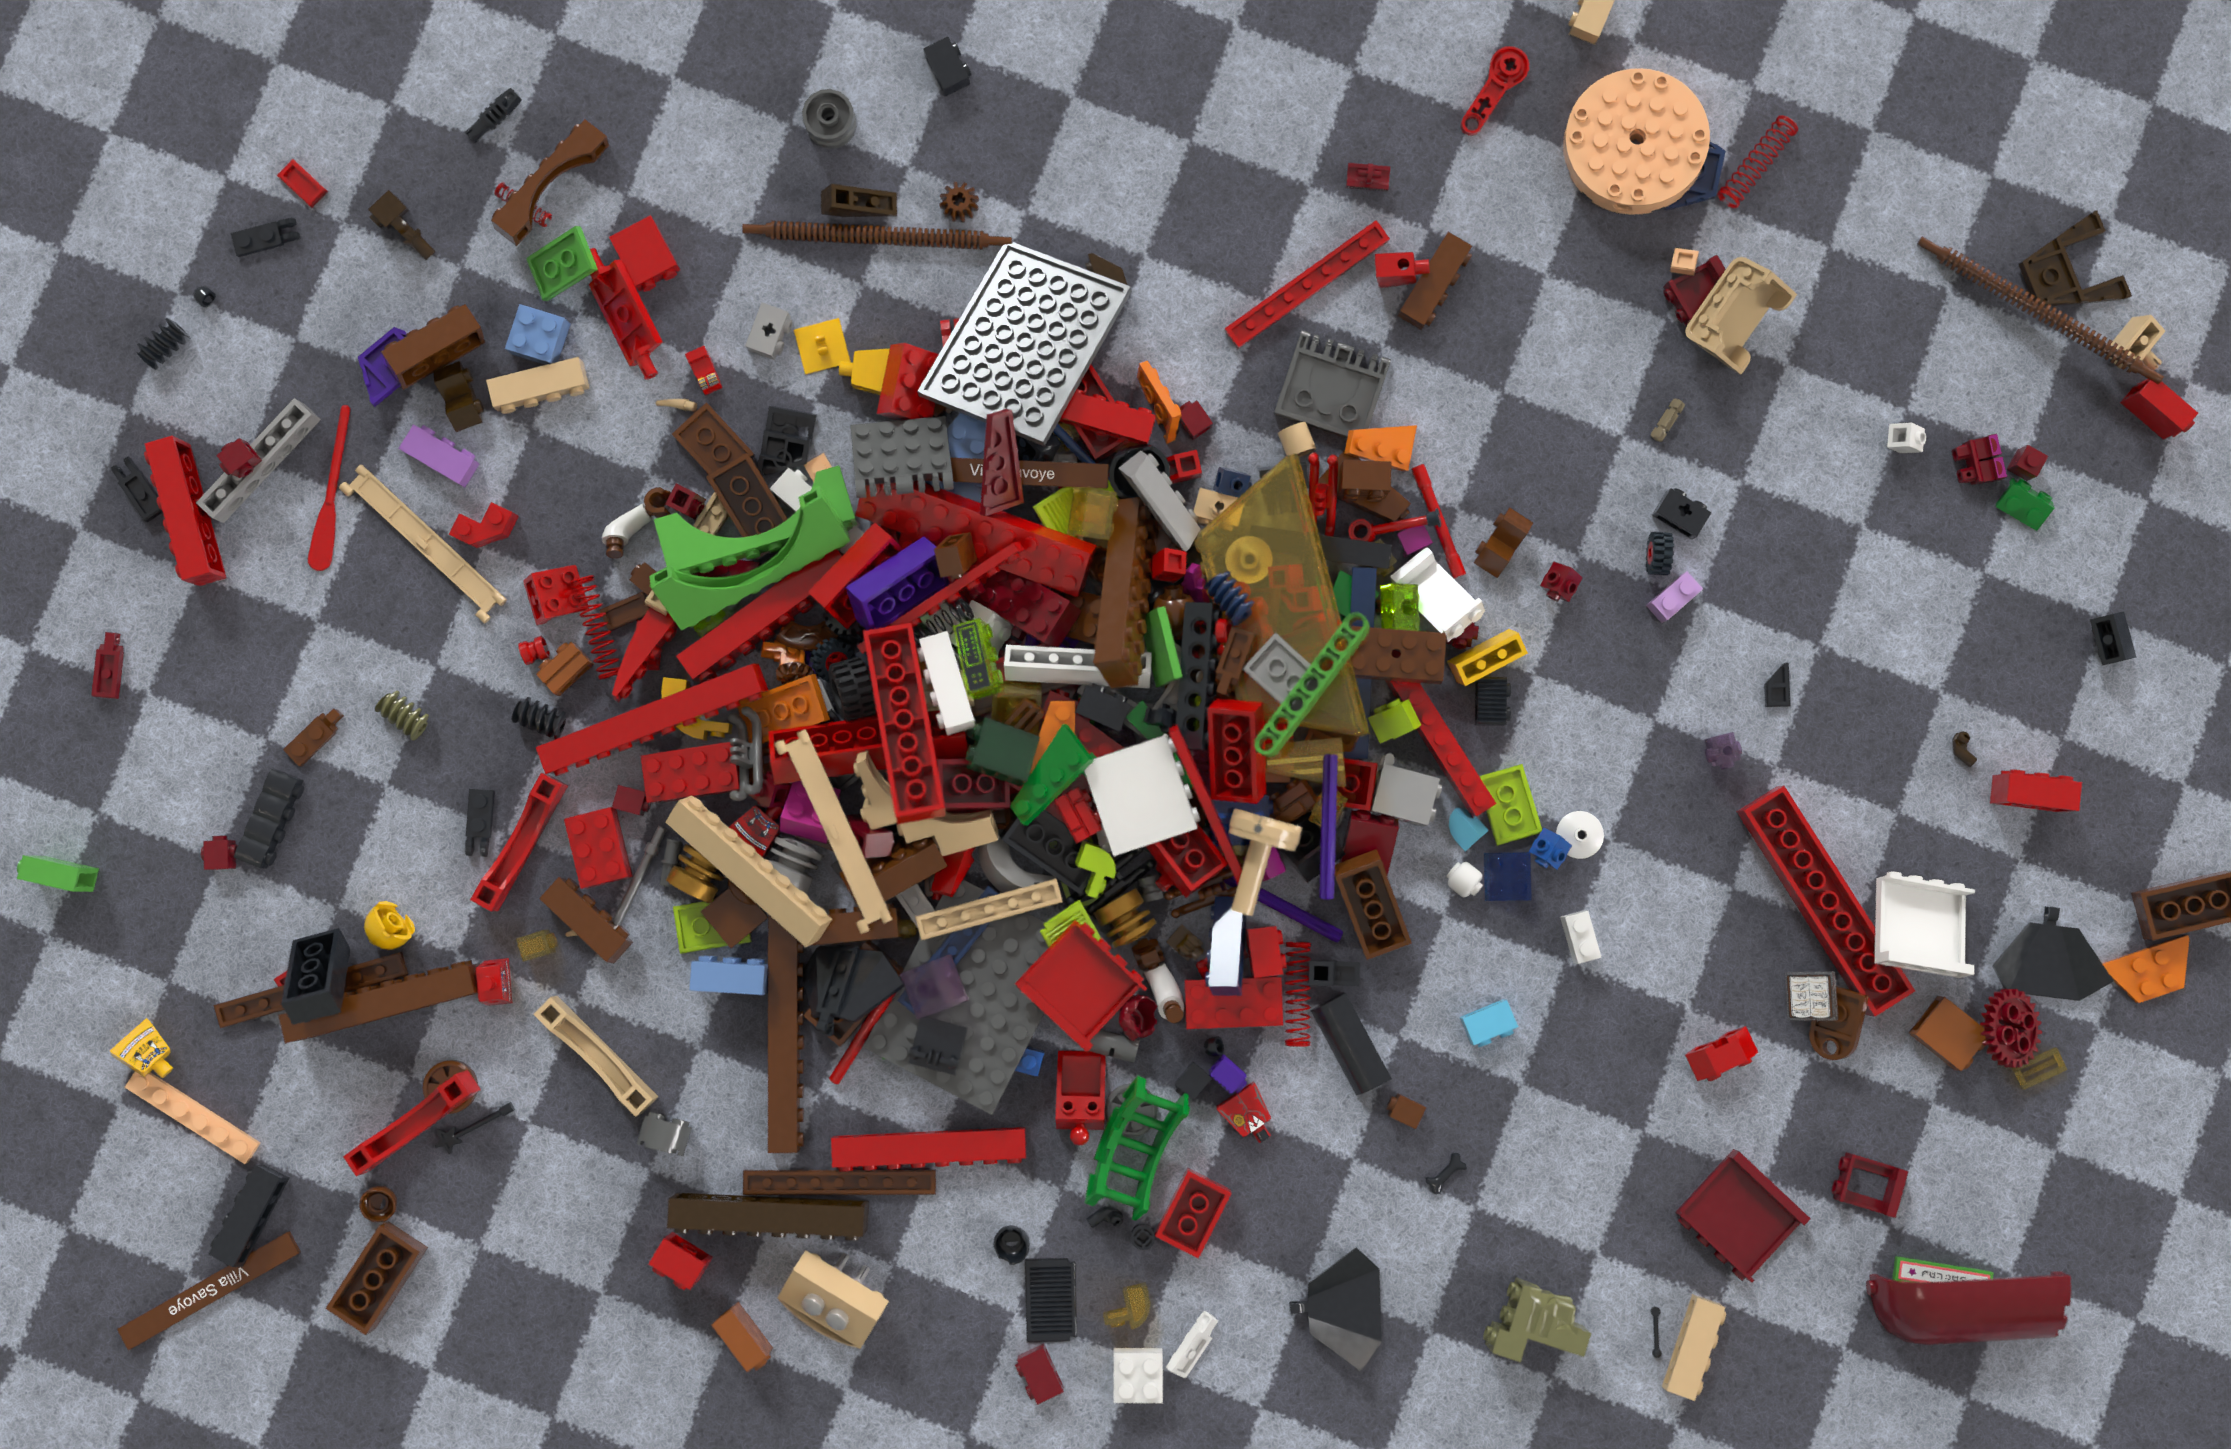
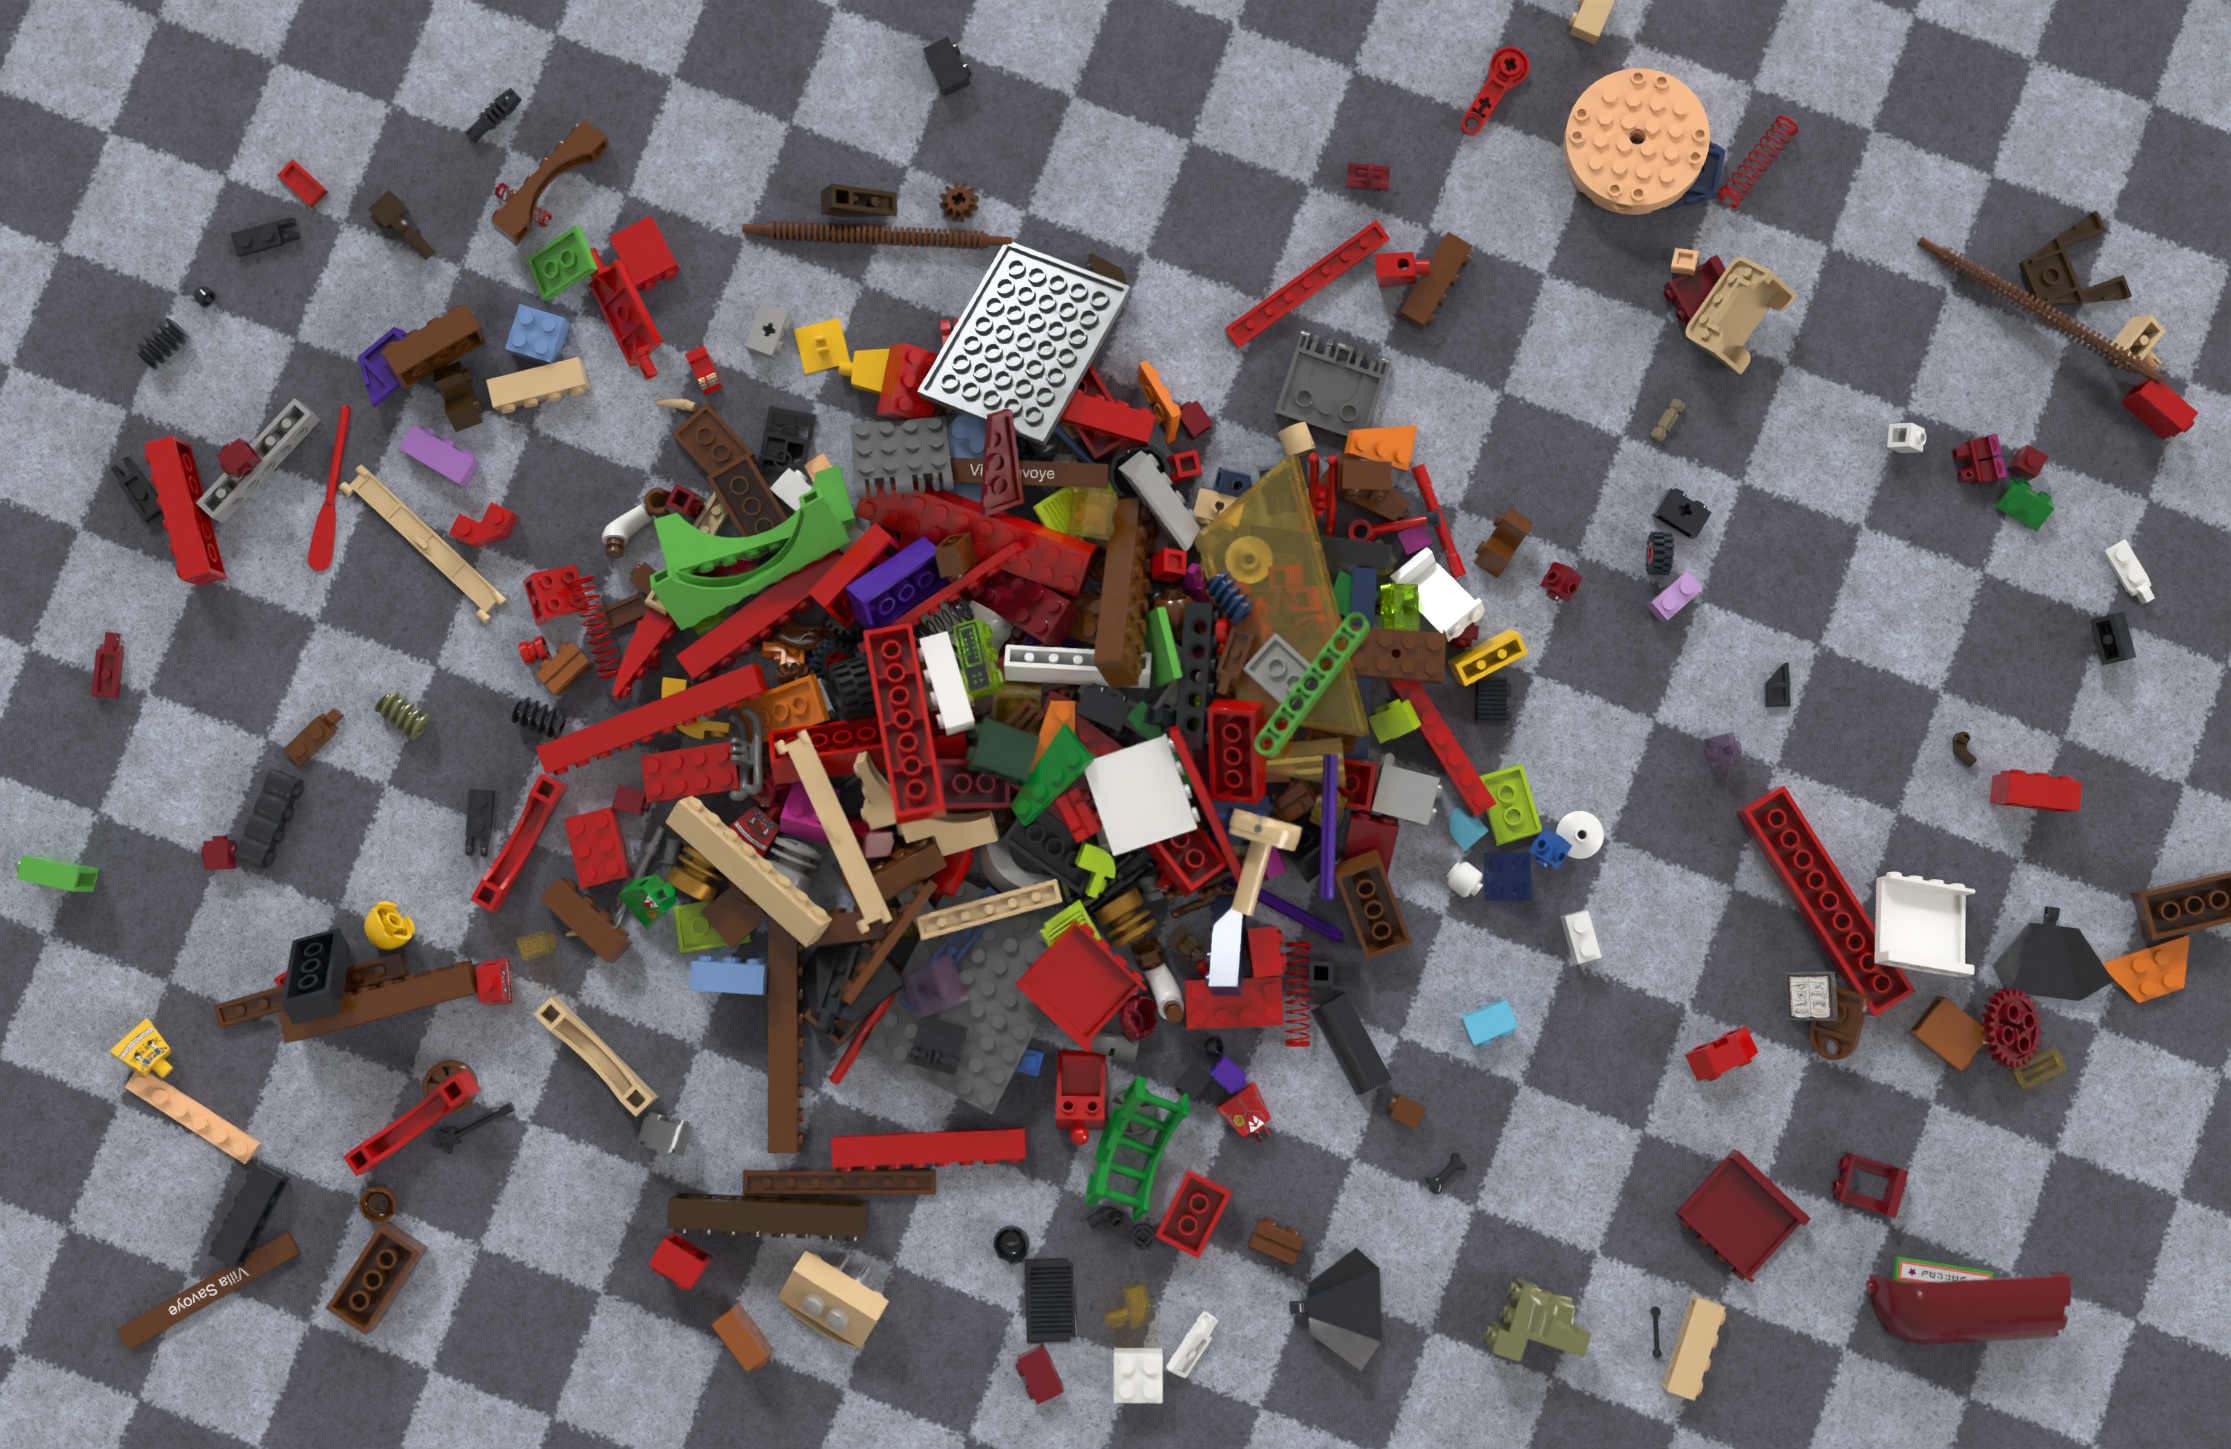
dark grey wheel [802,89,857,149] -> none
none -> green torso [618,875,677,929]
none -> reddish brown plate [838,880,938,1005]
none -> reddish brown brick [1247,1216,1304,1266]
none -> white hinge [2102,539,2155,604]

